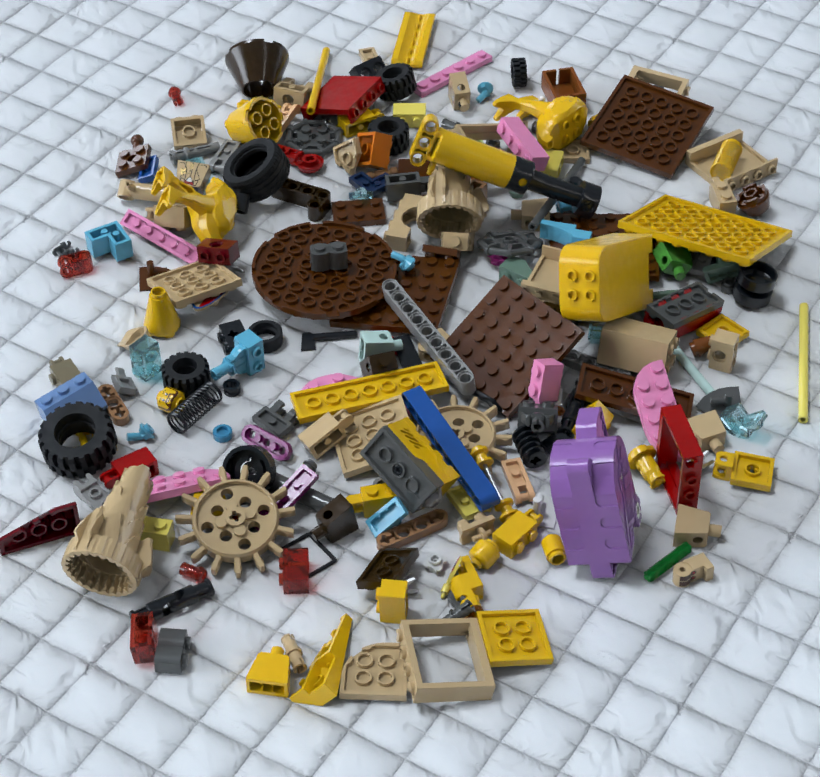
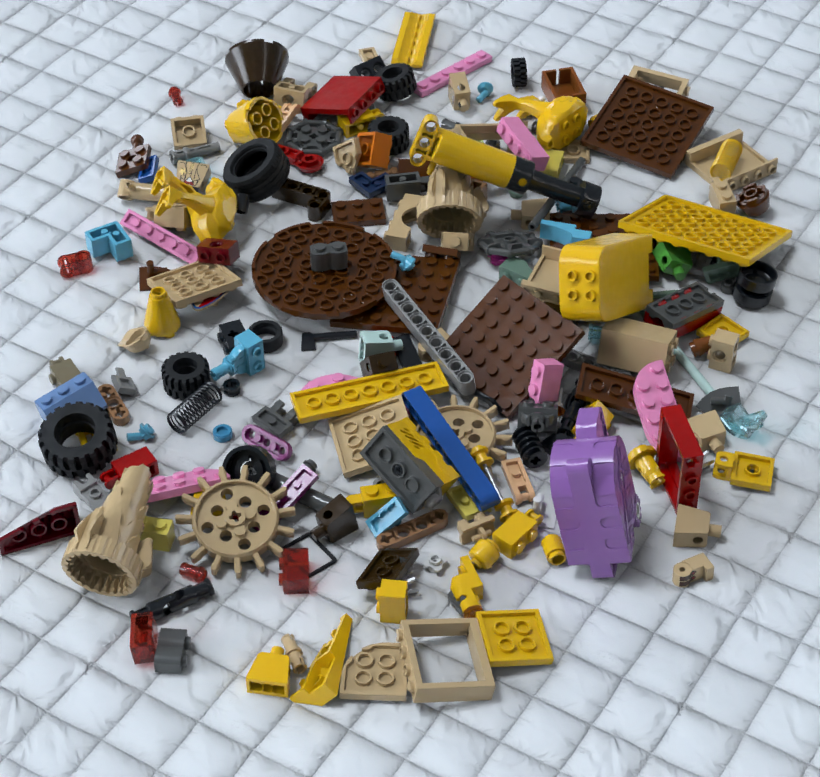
dark grey piece [52,240,80,261] -> none
clear light blue brick [129,334,162,382] -> none
yellow head [156,387,185,413] -> none
light grey plate [209,139,241,174] -> none
tan brick [298,409,354,460] -> none
yellow piece [306,47,330,115] -> none
clear light blue plate [349,188,373,200] -> none
light yellow brick [393,103,426,128] -> none
light yellow piece [440,556,462,599] -> none
dark grey axle [442,599,475,619] -> none
green axle [644,542,692,582] -> none
light yellow piece [798,303,809,424] -> none

